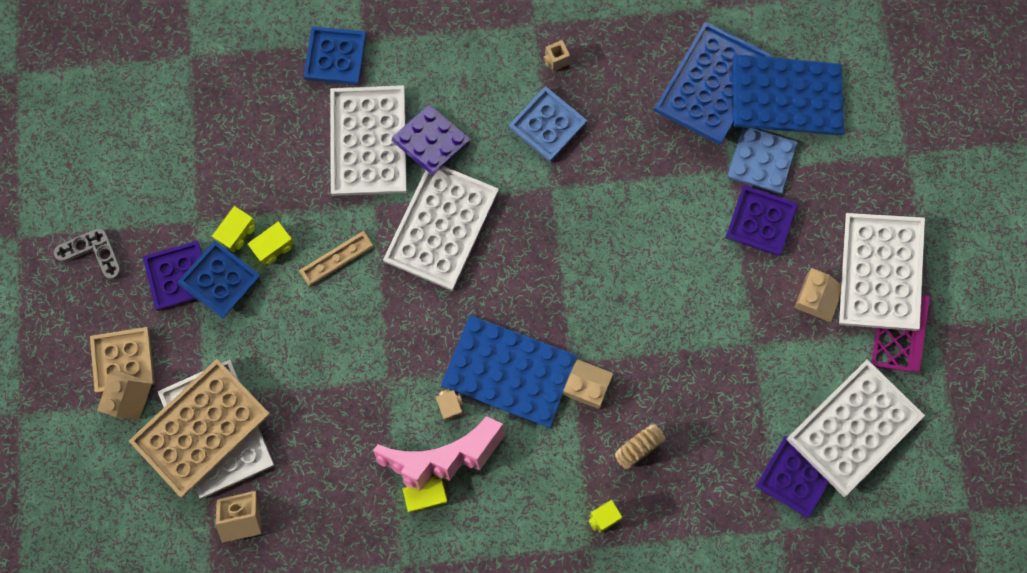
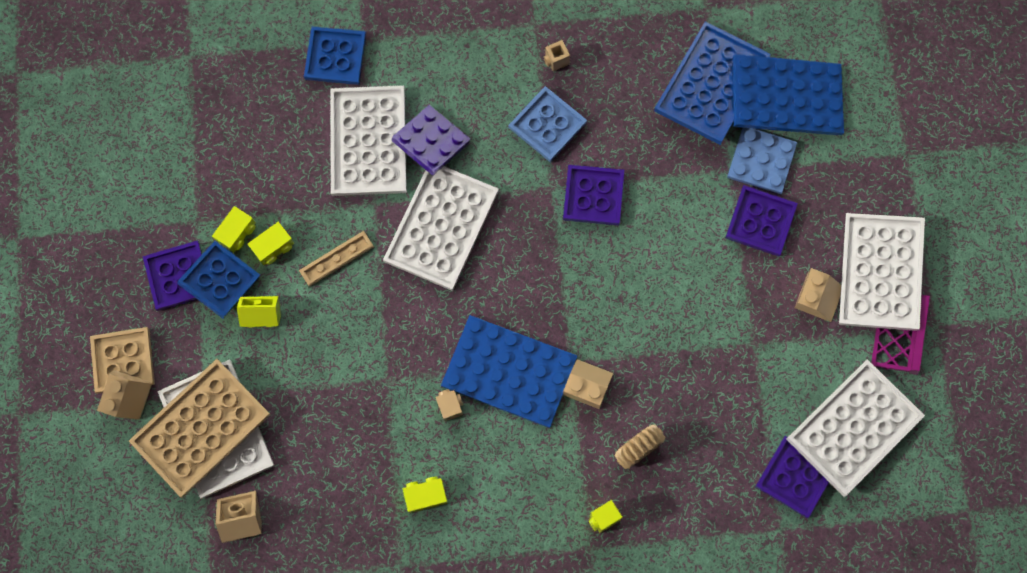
light grey beam [54,229,122,280] -> none
bright pink arch [373,416,505,491] -> none
none -> neon yellow brick [237,296,281,328]
none -> dark purple plate [563,165,624,226]

